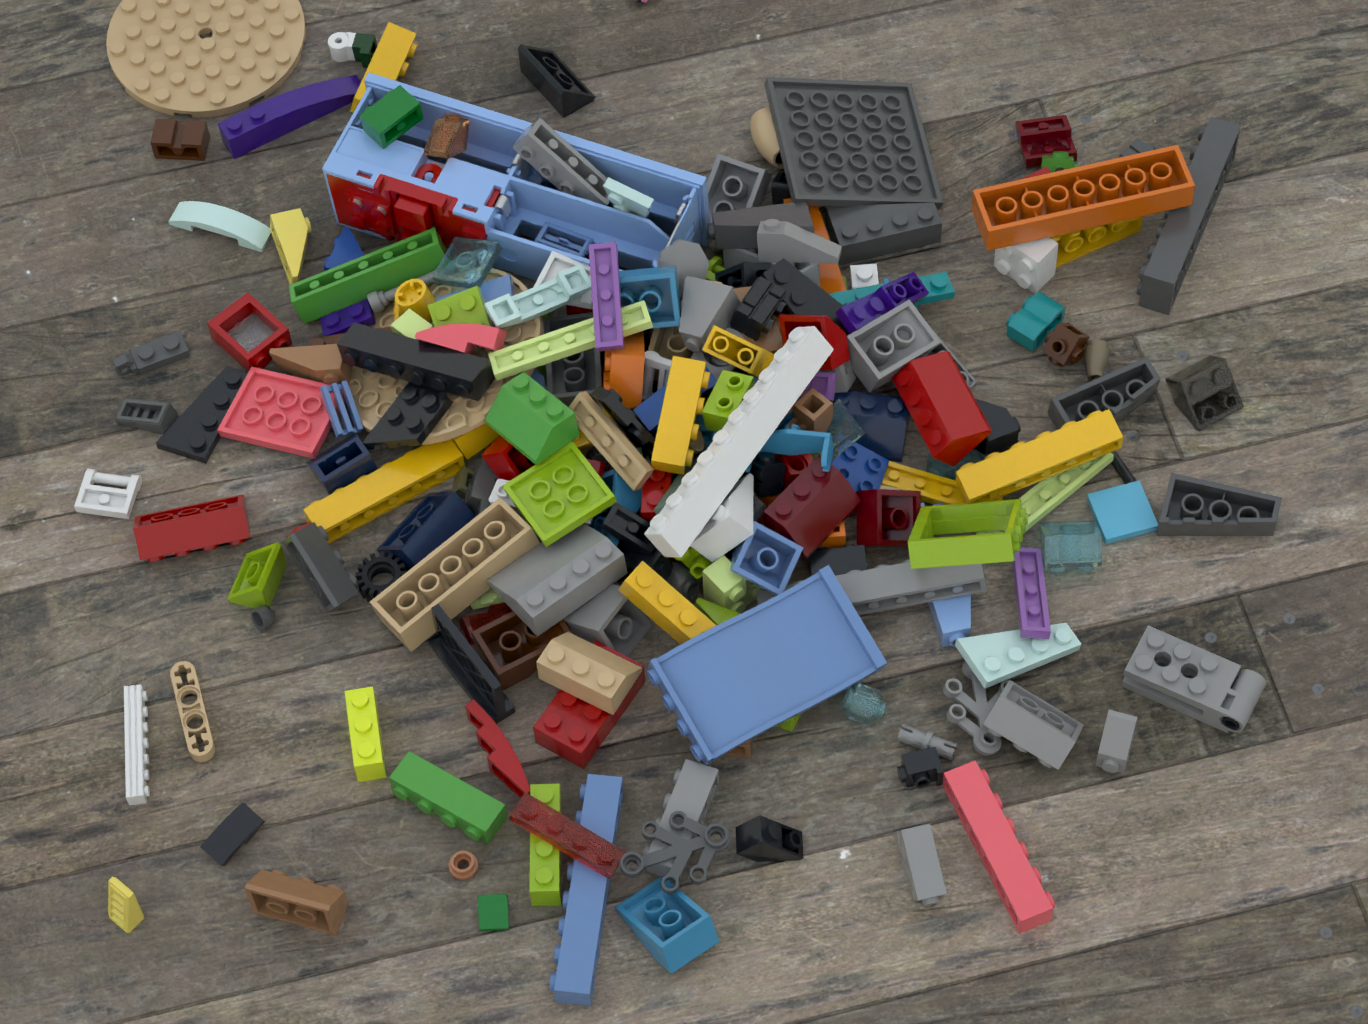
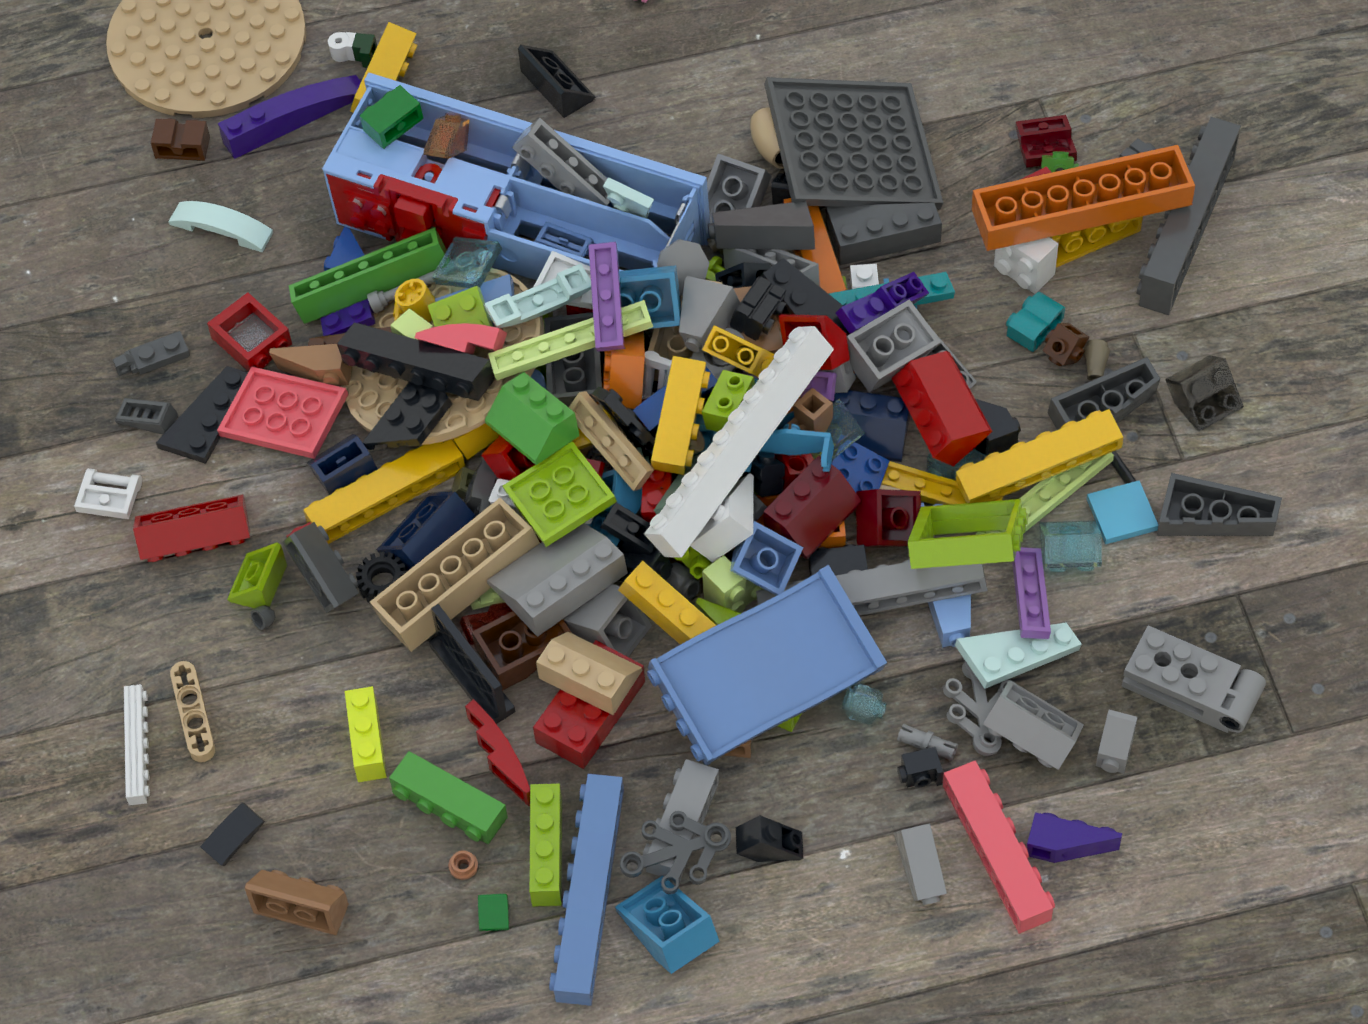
light yellow slope [108,876,144,933] -> none
light yellow slope [270,208,311,285] -> none
medium blue tile [320,380,364,438] -> none
clear red plate [509,792,626,879] -> none
light grey slope [757,219,842,263] -> none
none -> dark purple slope [1027,812,1122,863]

